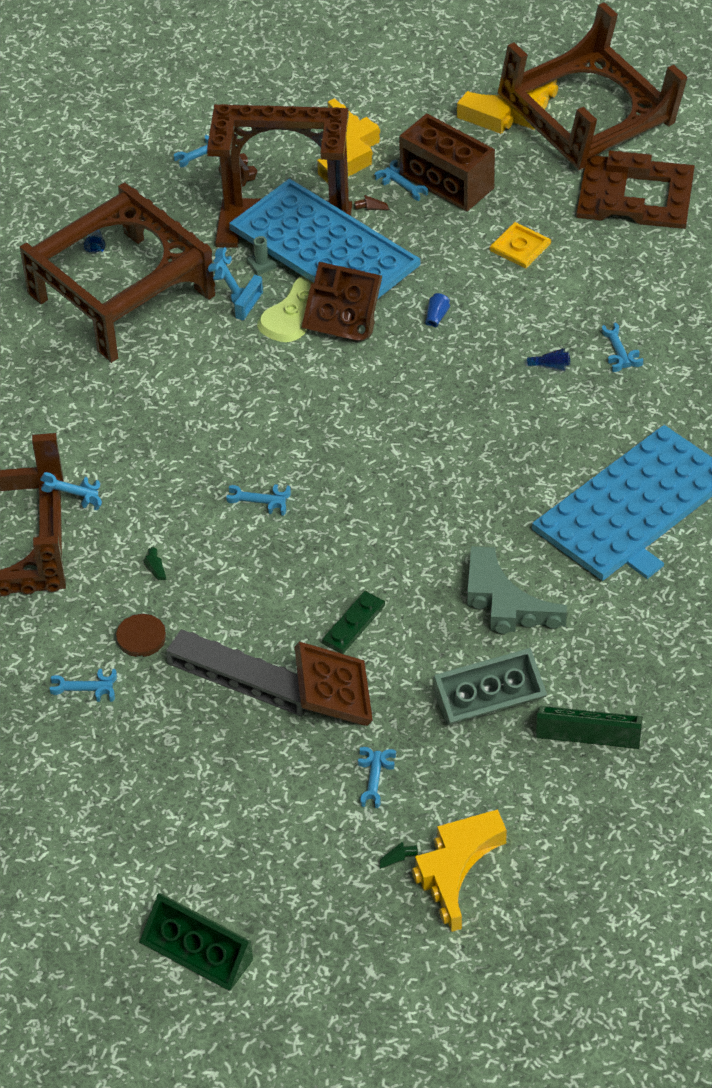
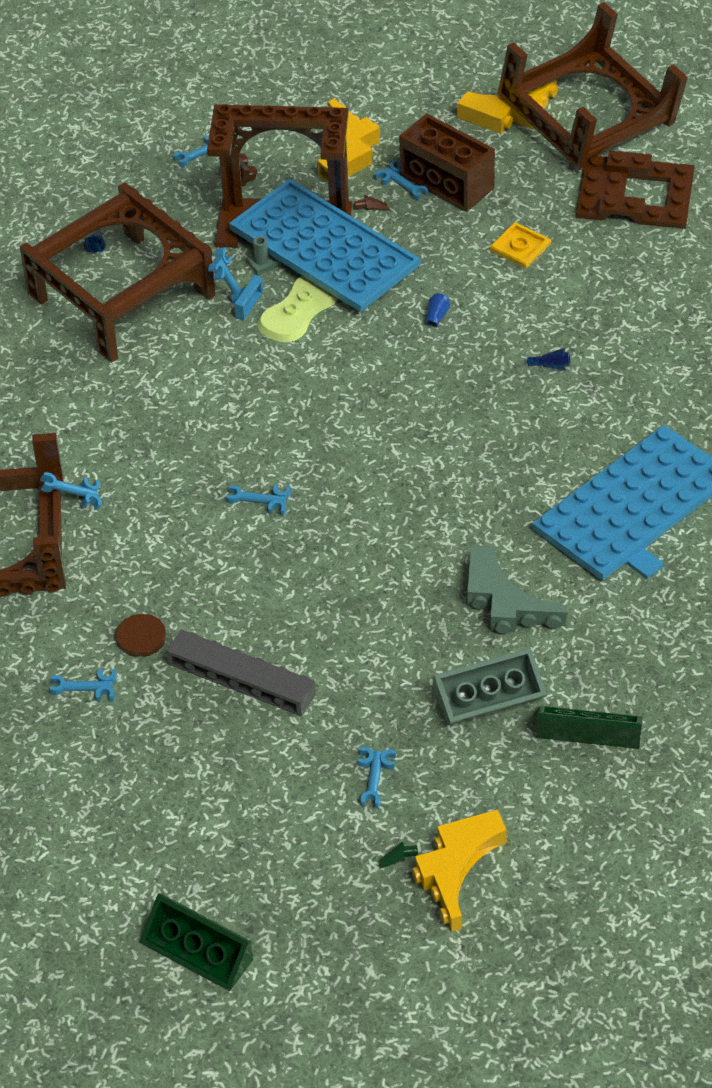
dark green bar [143,547,166,580] -> none
reddish brown plate [294,641,373,726] -> none
reddish brown slope [301,262,382,341] -> none
dark green plate [322,591,385,654] -> none
dark azure bar [602,323,643,372] -> none

